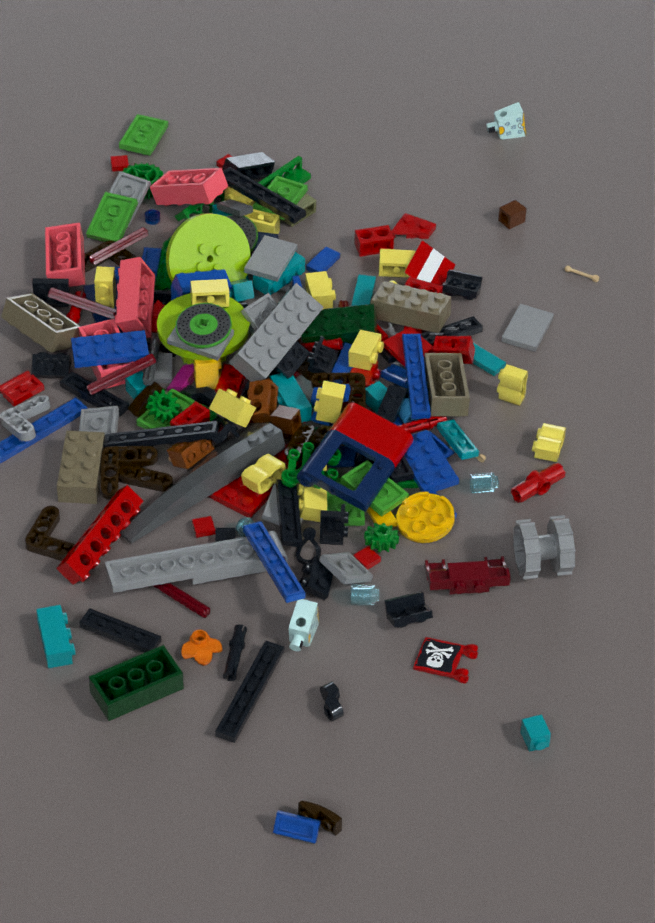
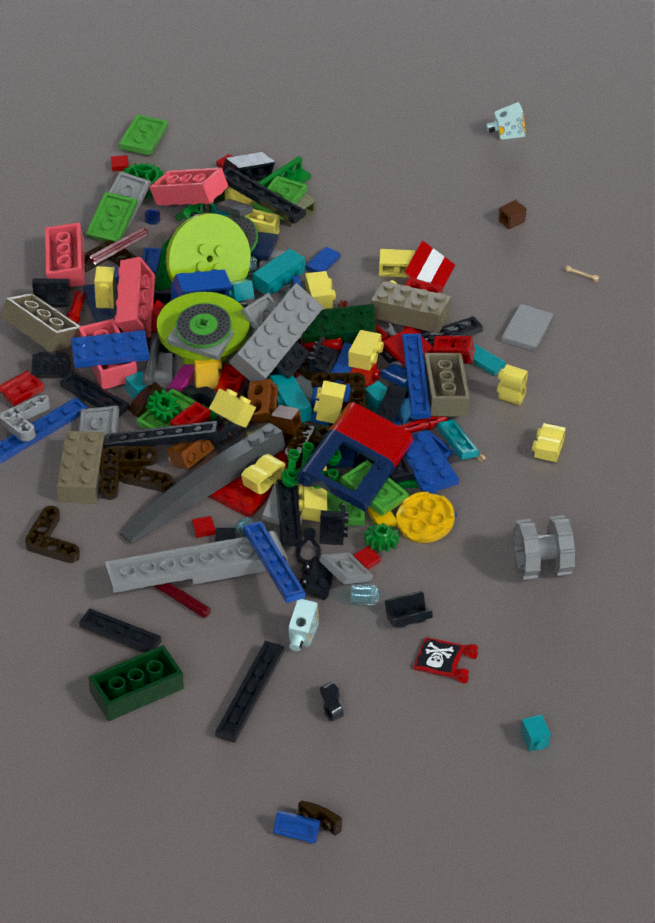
teal brick [36,605,76,669] -> none
axle [48,288,117,319] -> none
red brick [56,485,143,585] -> none
dark red axle [87,353,156,395] -> none
orange plate [181,629,222,665] -> none
light yellow brick [190,279,229,307] -> none
black pin [223,624,247,681] -> none
light grey tile [244,235,297,282] -> none
teal tile [351,274,376,306] -> none
red brick [354,225,394,257] -> none
red wing [391,213,436,239] -> none
dark red bracket [424,556,511,594] -> none
black bracket [442,270,483,300] -> none
clear light blue brick [470,472,499,493] -> none
red piece [511,463,566,503] -> none

